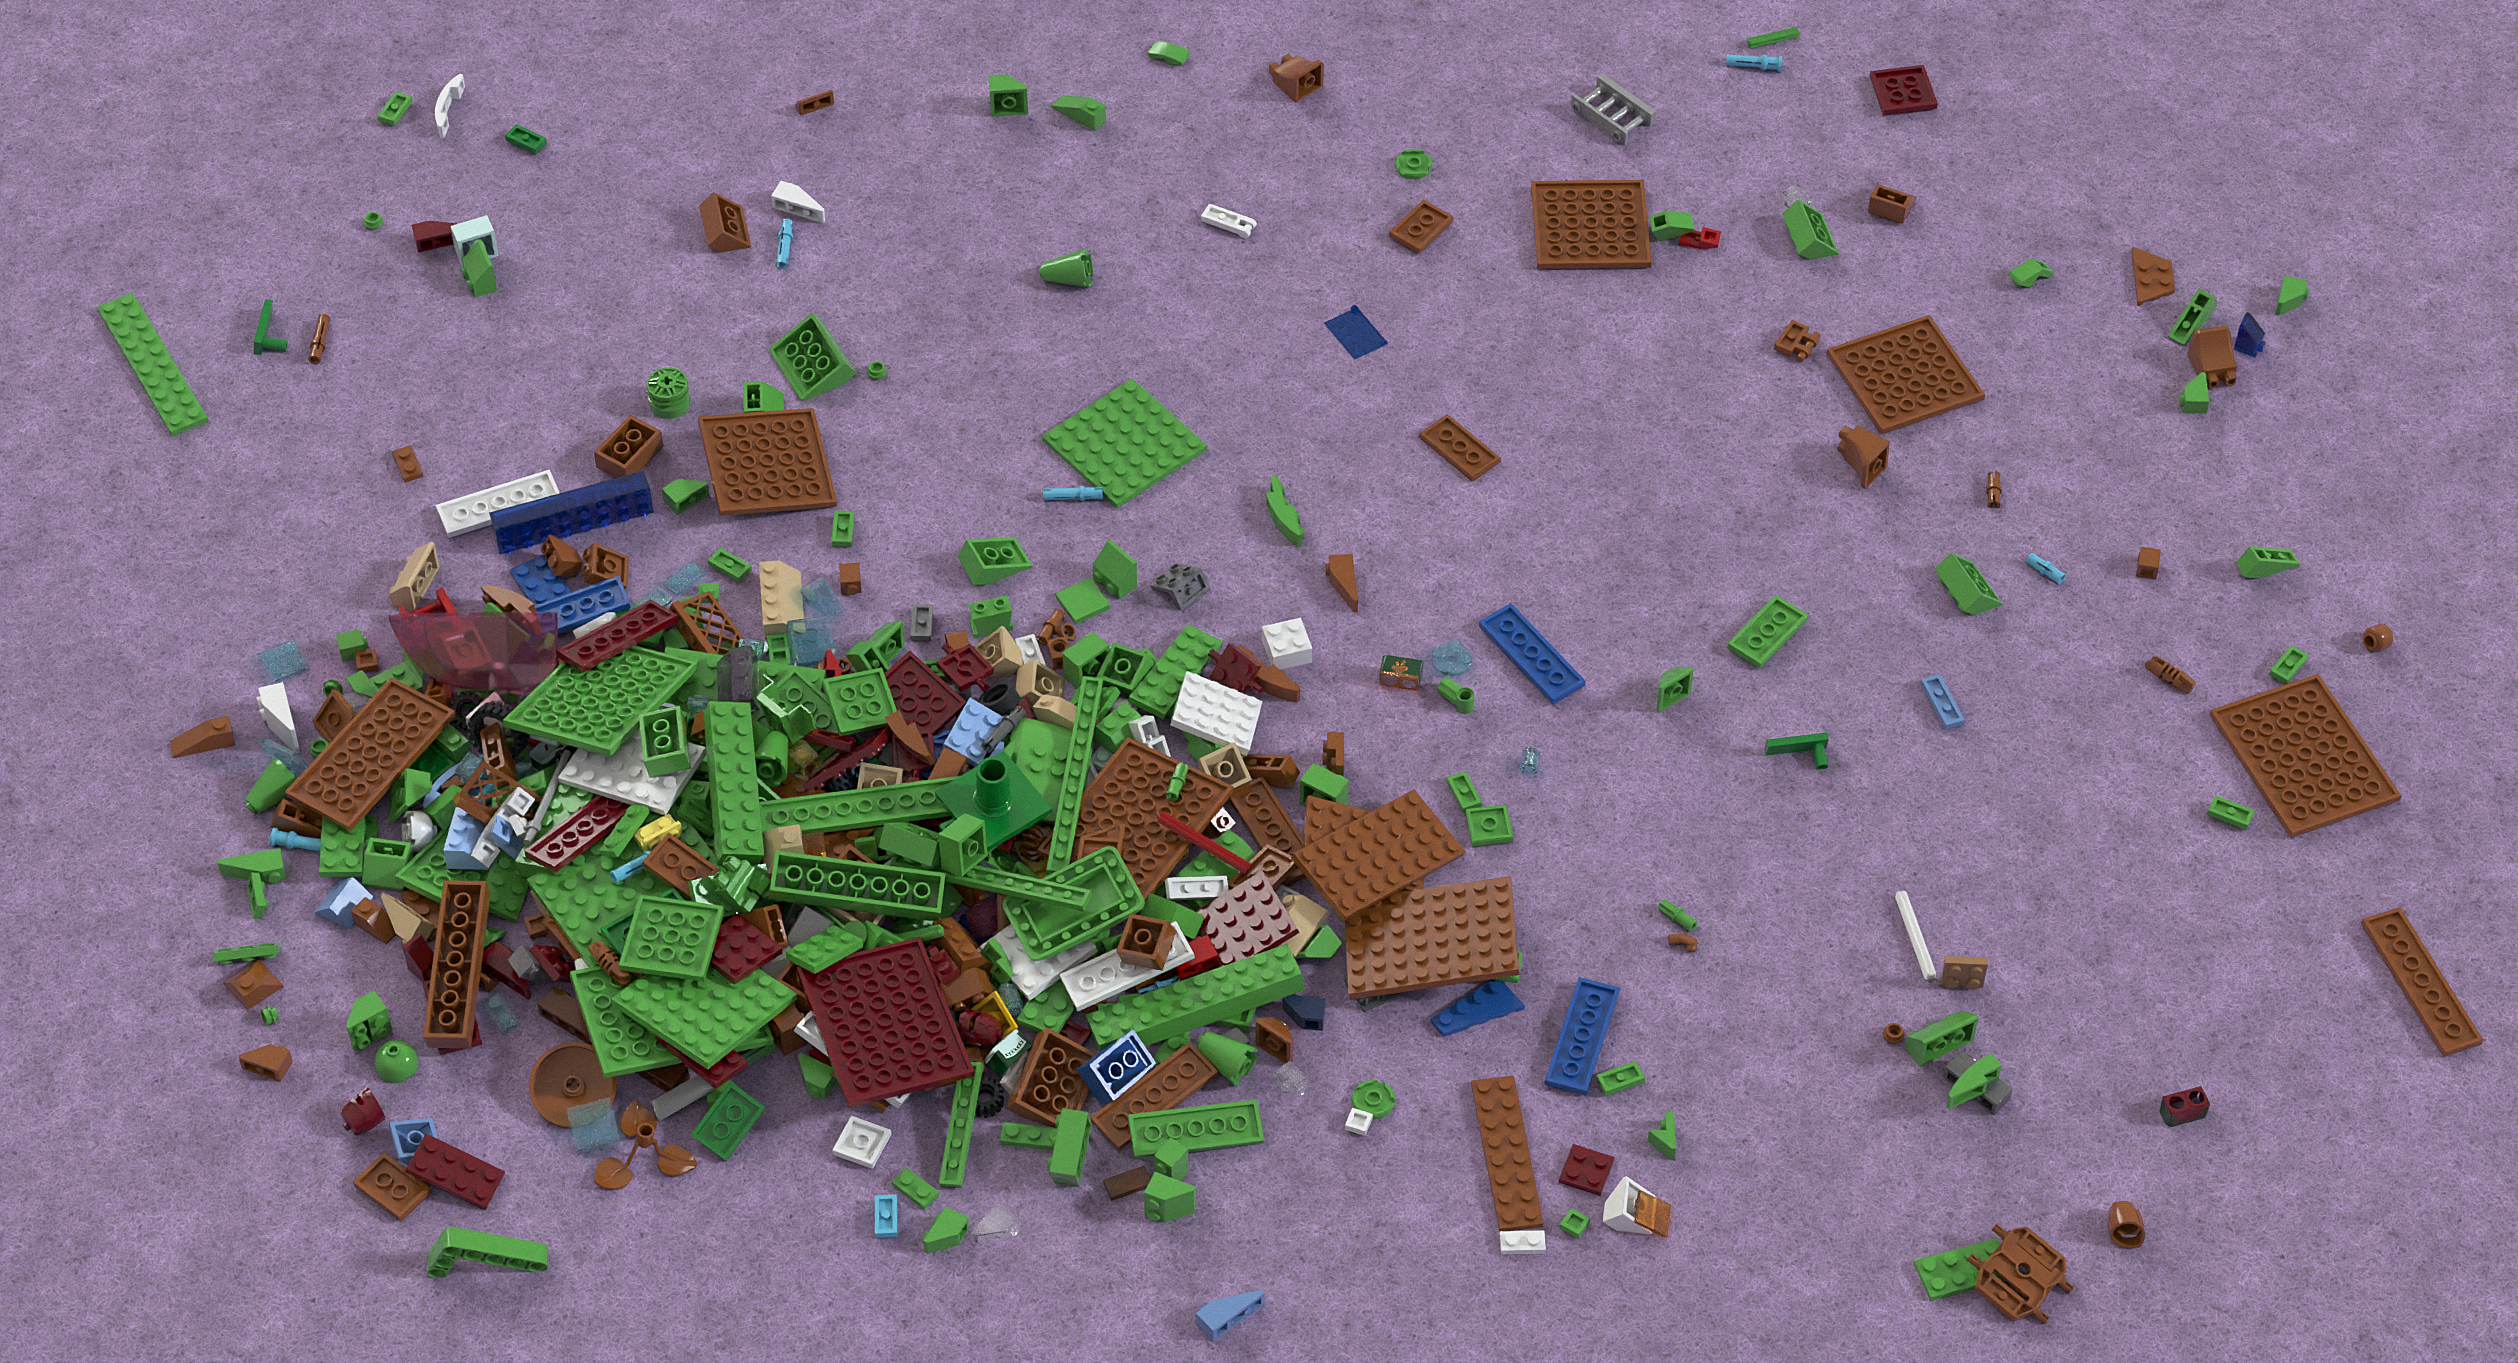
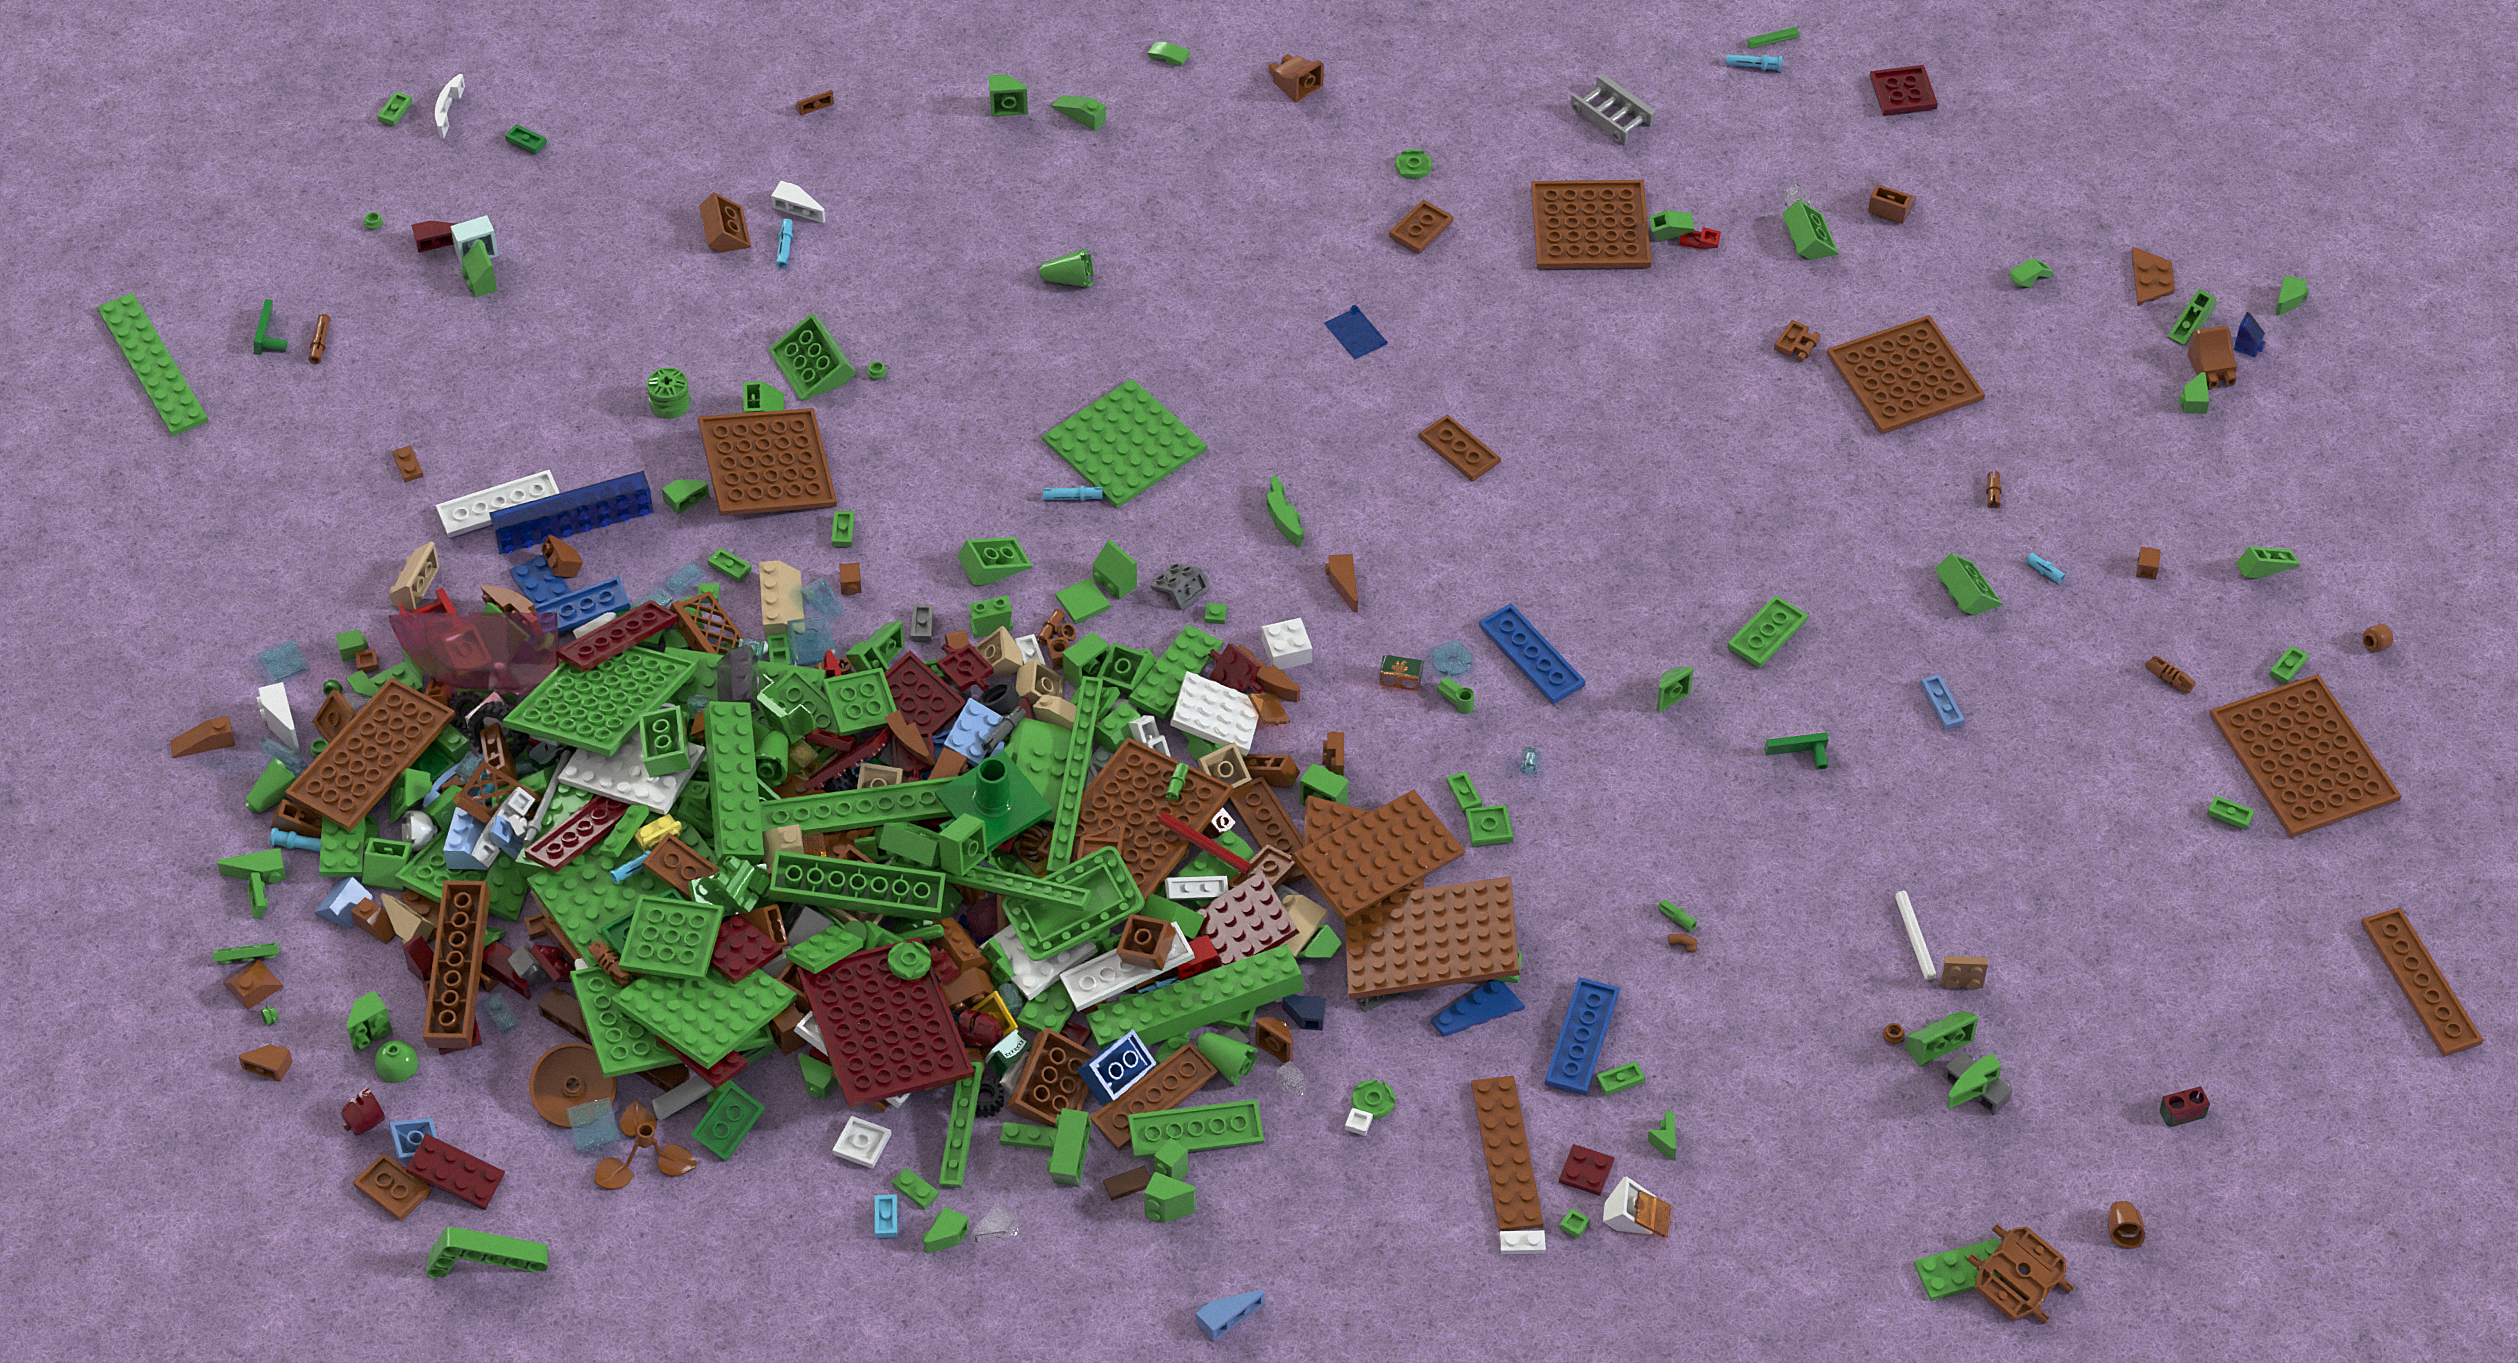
dark orange plate [581,542,629,589] -> none
dark orange brick [594,415,663,484] -> none
white plate [1201,204,1257,239] -> none
dark orange hips [1838,426,1890,489] -> none
none -> bright green tile [888,941,931,980]
none -> bright green plate [1205,603,1227,624]
none -> clear orange piece [1248,692,1291,726]

